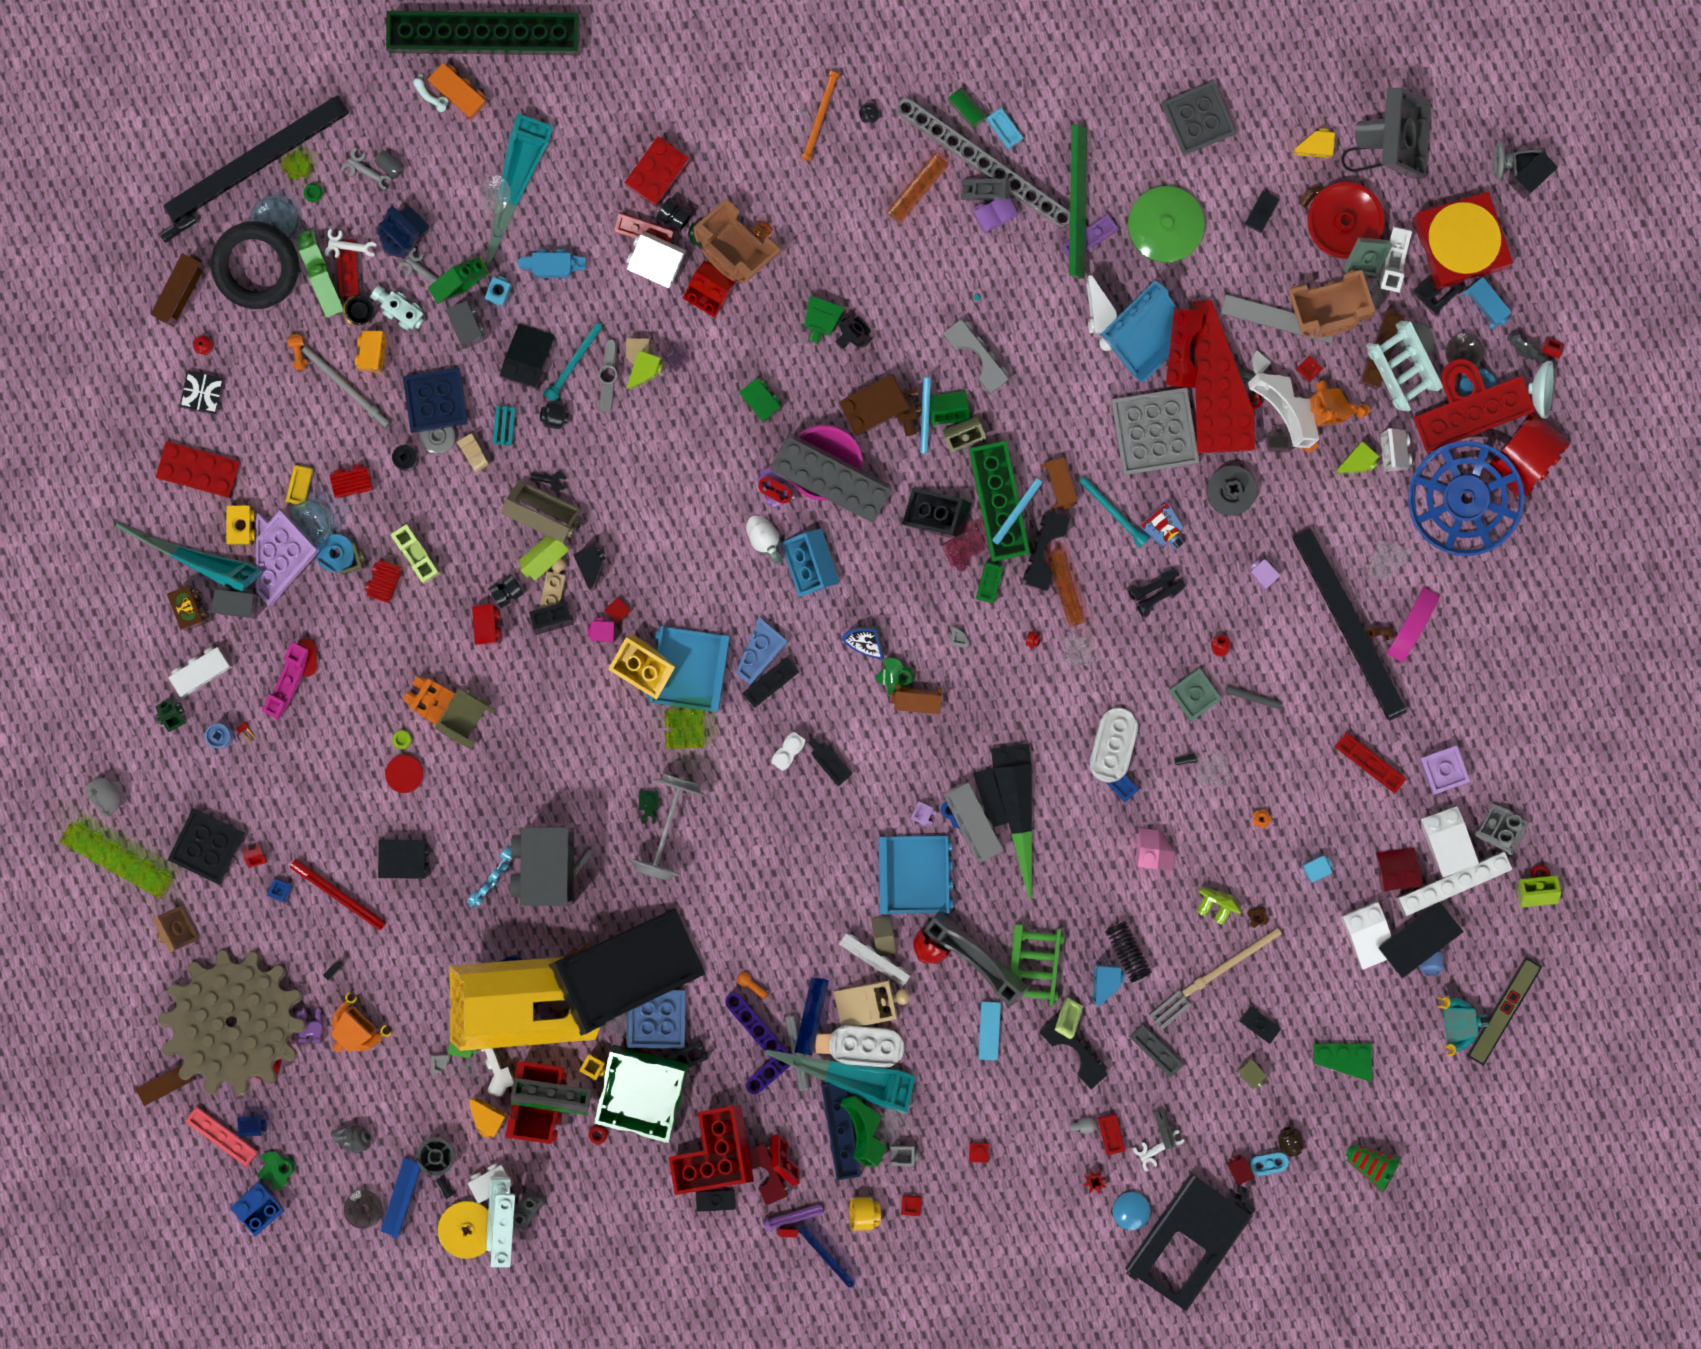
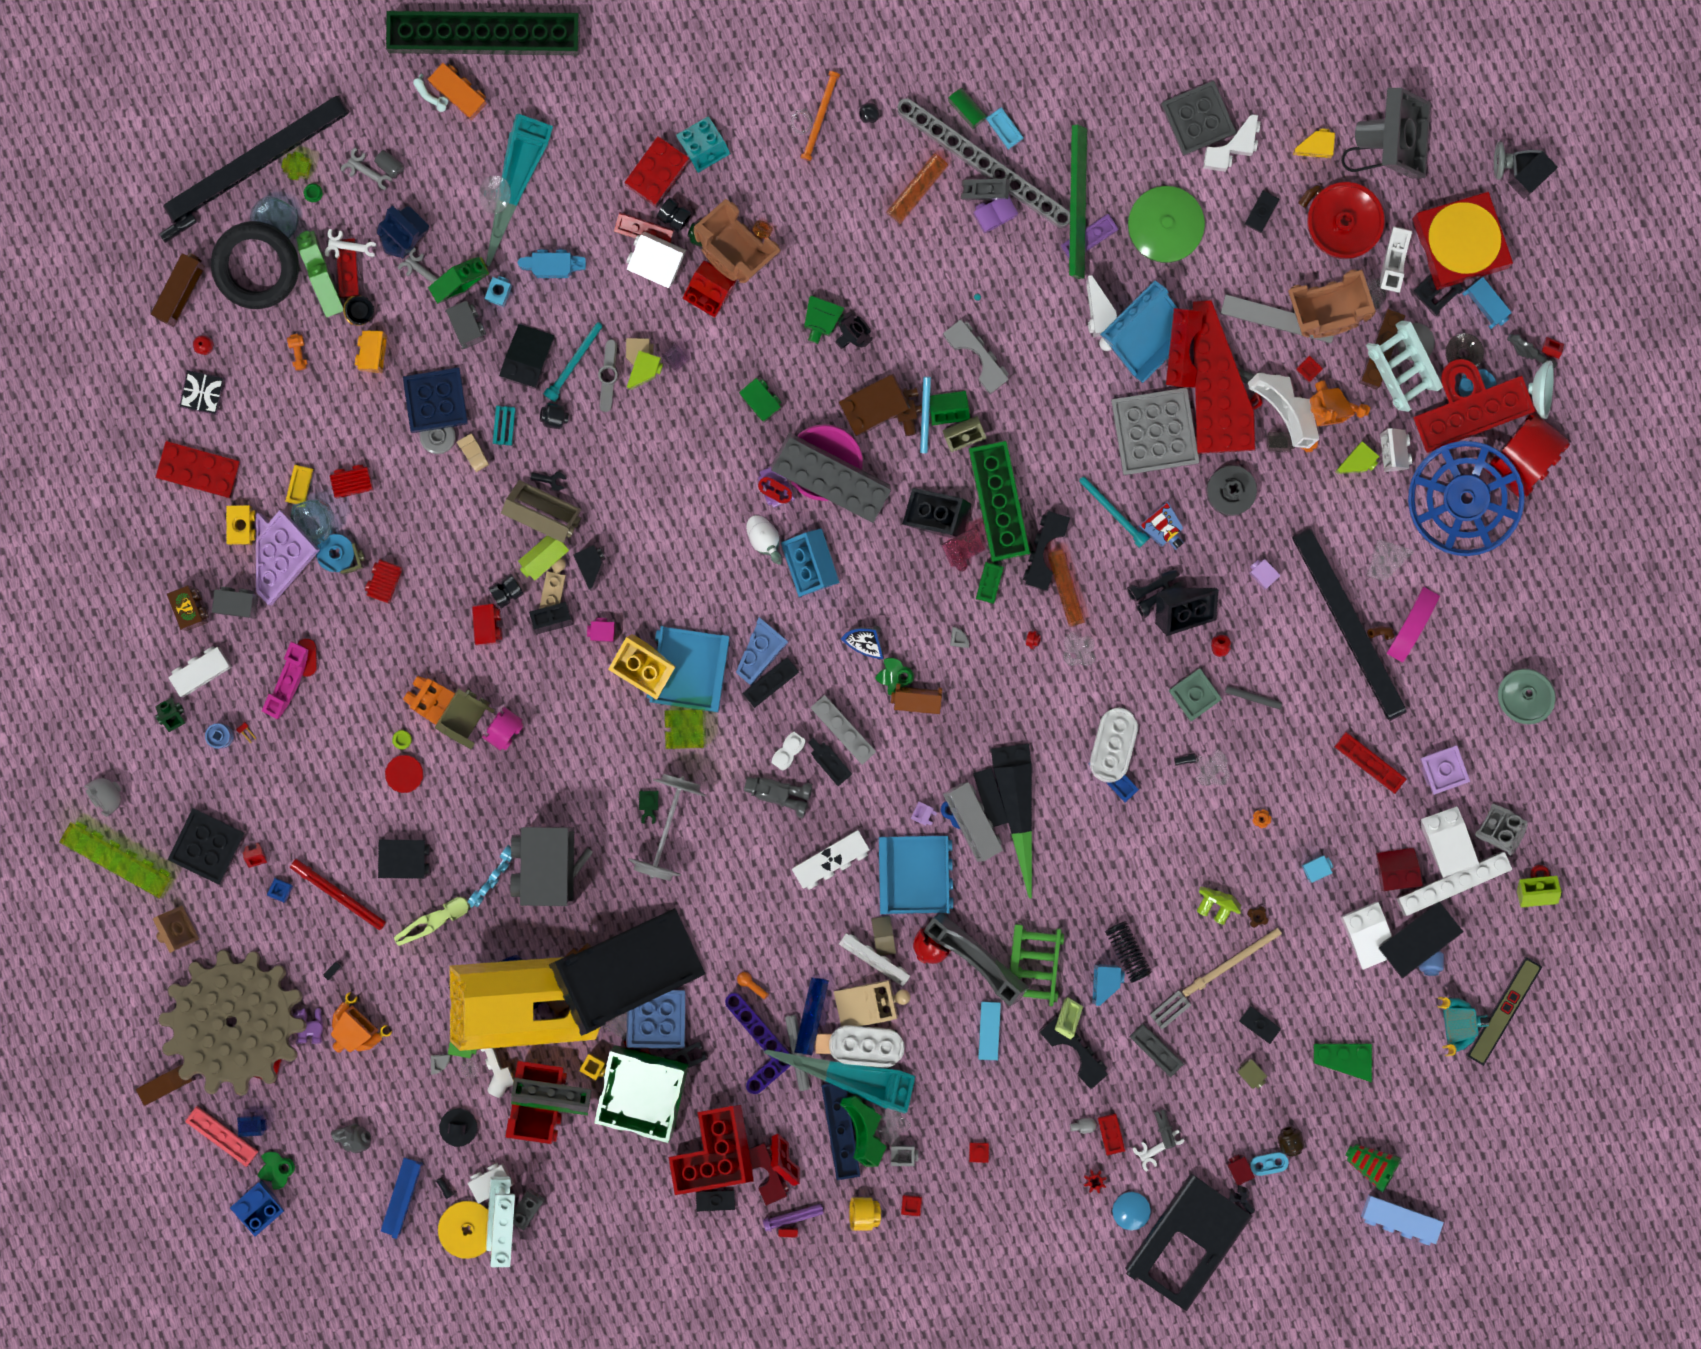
teal plate [116,522,262,591] -> none
light grey bar [301,345,391,428] -> none
clear smoke dish [344,1190,383,1229] -> none
light aqua brick [370,285,425,331] -> none
yellowish green arch [391,524,441,584] -> none
black wheel [392,445,419,472] -> none
dark grey cylinder [417,1137,455,1176] -> none
light orange slope [469,1096,508,1138] -> none
red plate [588,1125,608,1144] -> none
red tile [604,597,631,624] -> none
clear blue tile [799,1224,855,1288] -> none
medium azure bar [992,478,1043,545] -> none
dark orange brick [1040,457,1077,510] -> none
bright pink slope [1135,828,1175,871] -> none
white tile [1251,351,1271,374] -> none
sand green plate [1343,238,1393,276] -> none
none -> yellowish green arm [394,897,470,946]
none -> black tile [439,1108,478,1147]
none -> dark pink brick [482,706,524,751]
none -> teal bracket [676,117,731,173]
none -> dark grey piece [744,777,813,819]
none -> white brick [792,830,869,890]
none -> light grey brick [811,695,876,765]
none -> black slope [1155,588,1219,636]
none -> white arch [1203,115,1260,172]
none -> light blue brick [1361,1195,1444,1246]
none -> sand green dish [1498,668,1556,724]

